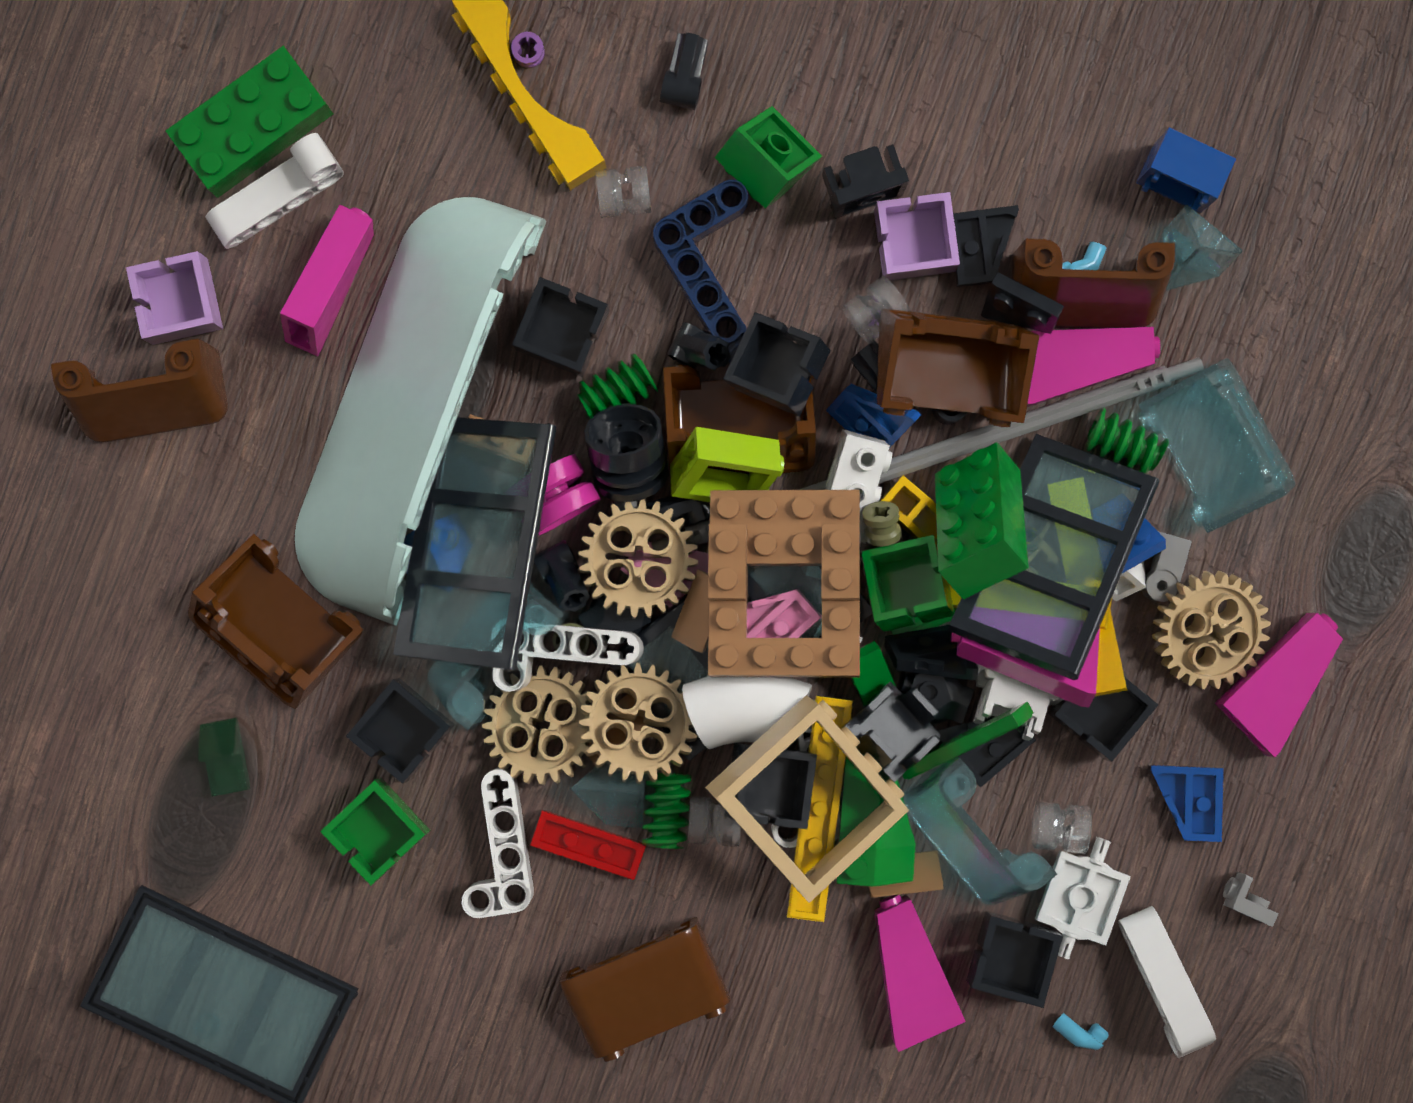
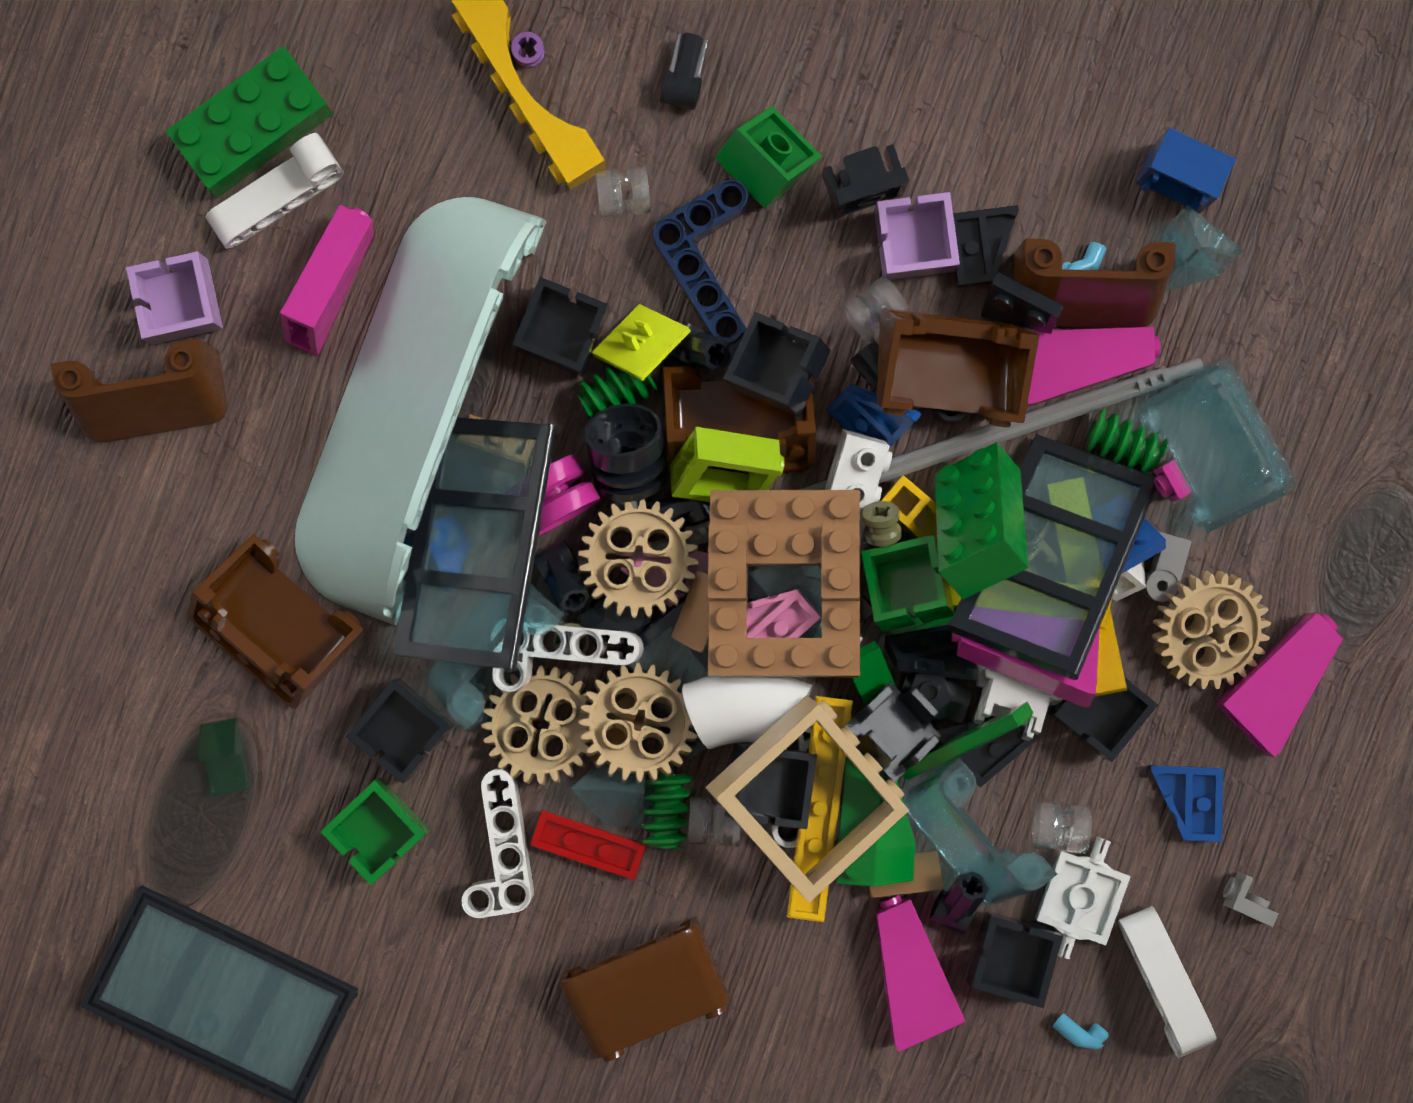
none -> neon yellow piece [592,304,691,381]
none -> black piece [929,871,989,935]
none -> dark pink slope [1153,459,1192,502]

